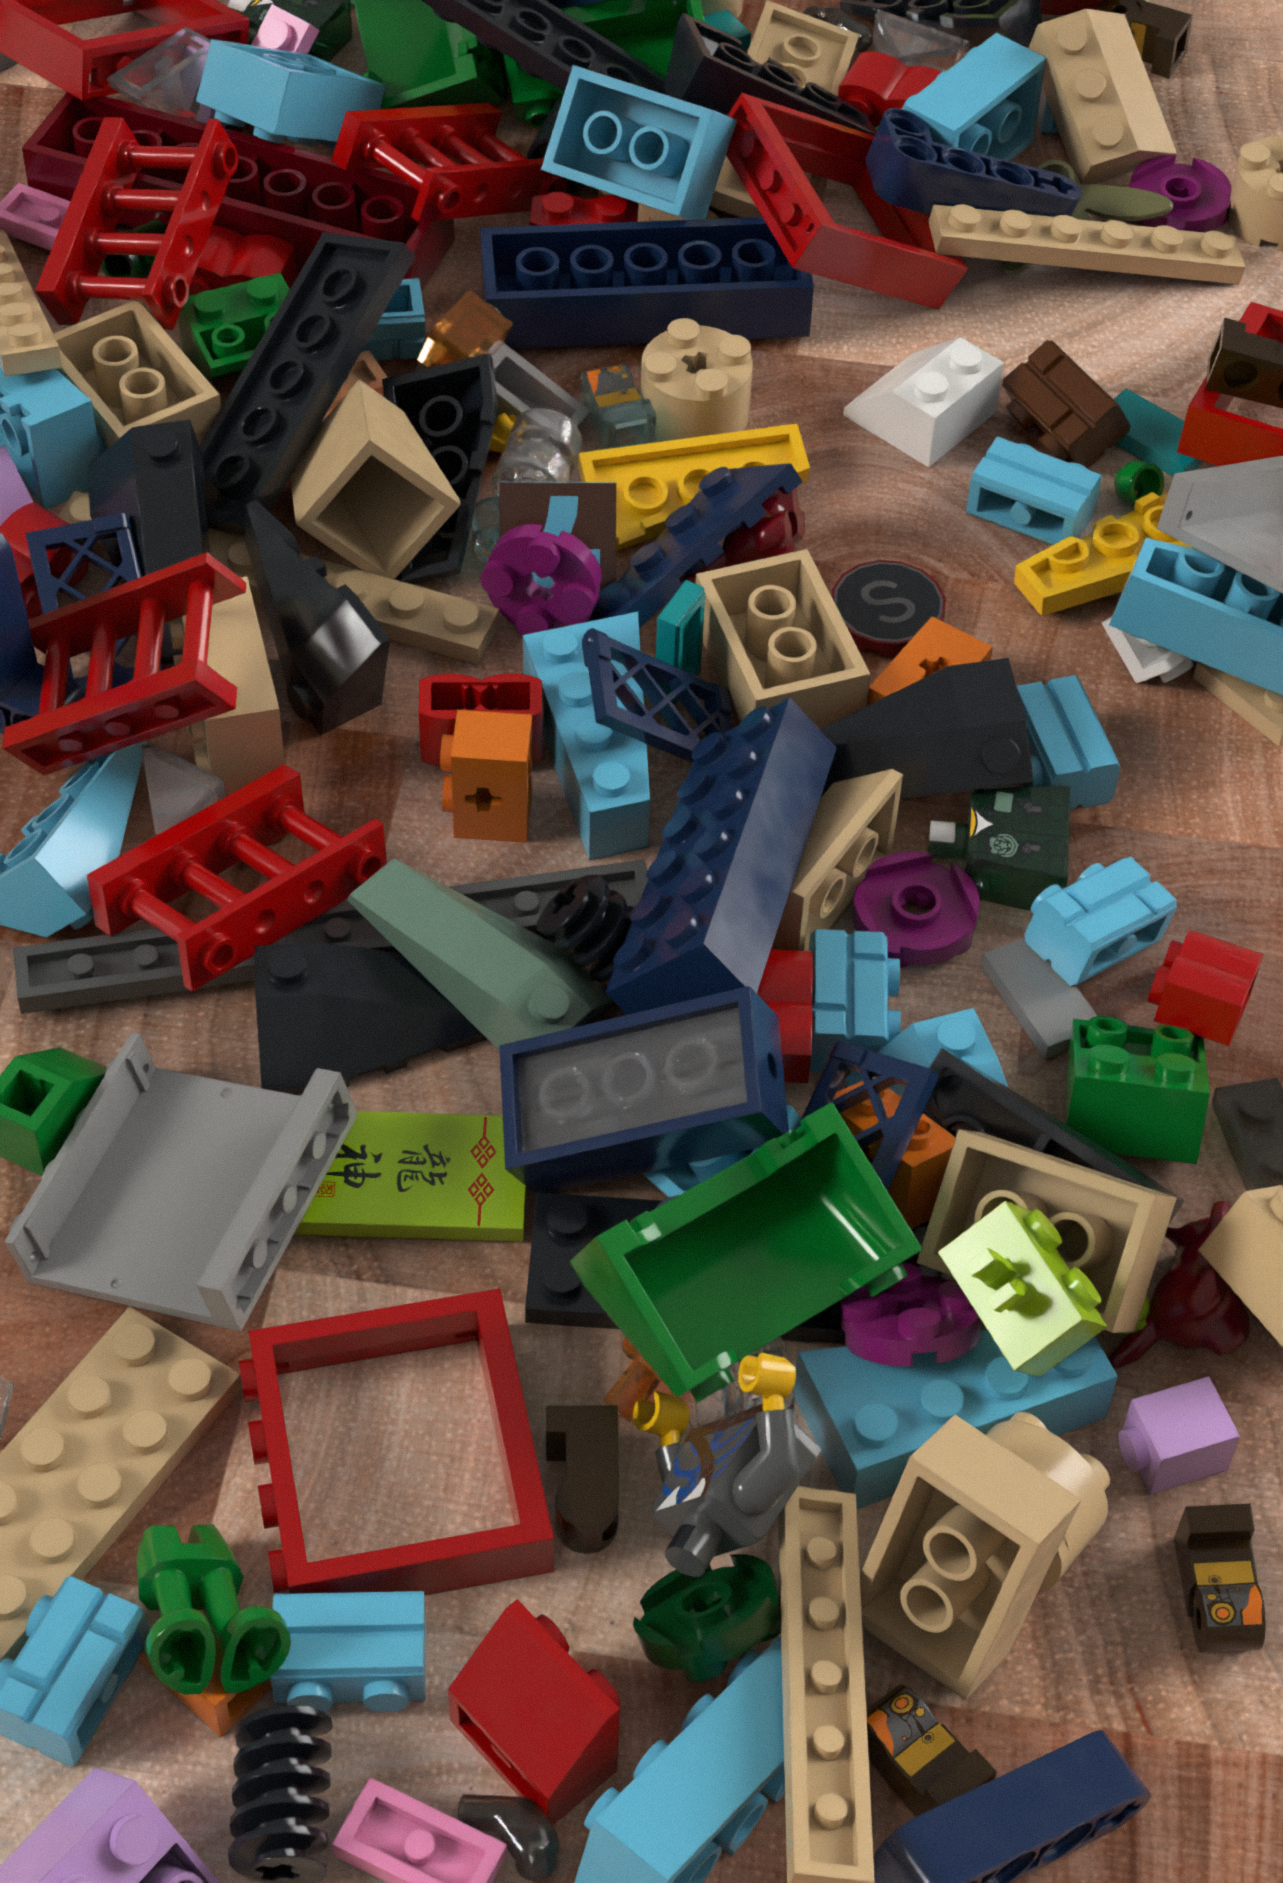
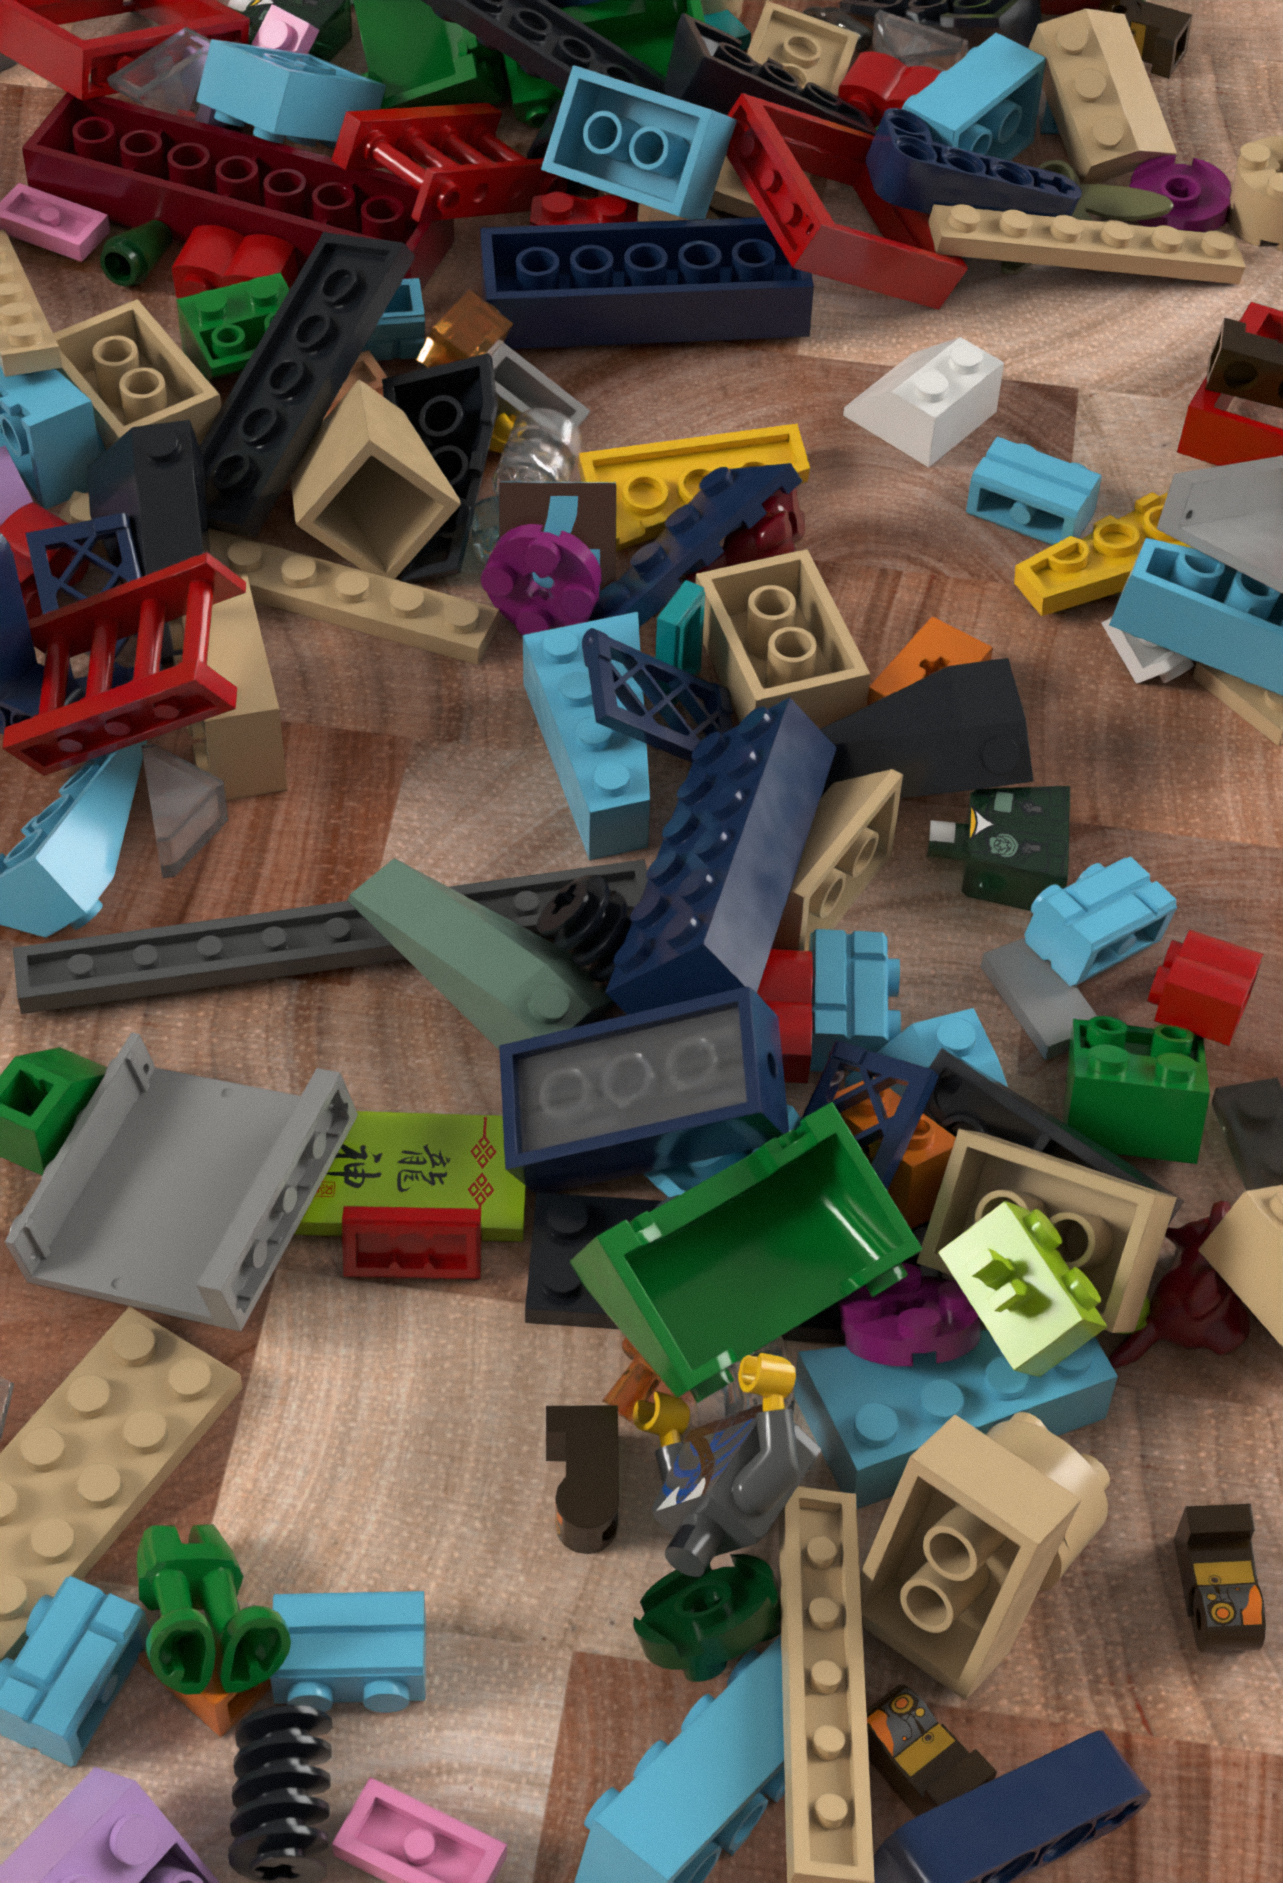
red fence [35,117,239,330] -> none
red fence [87,764,387,992] -> none
red window [239,1288,554,1596] -> none
black wedge [244,500,390,735] -> none
black wedge [254,942,487,1095] -> none
red brick [419,673,542,767] -> none
orange brick [440,710,533,843] -> none
red slope [448,1599,621,1829] -> none
clear smoke arm [458,1794,560,1881] -> none
clear light blue leg [580,363,656,450] -> none
tan brick [640,318,753,442] -> none
black tile [831,560,946,658] -> none
magenta plate [852,851,980,969] -> none
reddish brown brick [1002,340,1131,469] -> none
medium azure brick [1017,675,1121,815] -> none
teal tile [1114,388,1204,477] -> none
green hinge [1114,461,1164,506] -> none
lavender brick [1118,1376,1240,1494] -> none
none -> red plate [342,1206,482,1279]

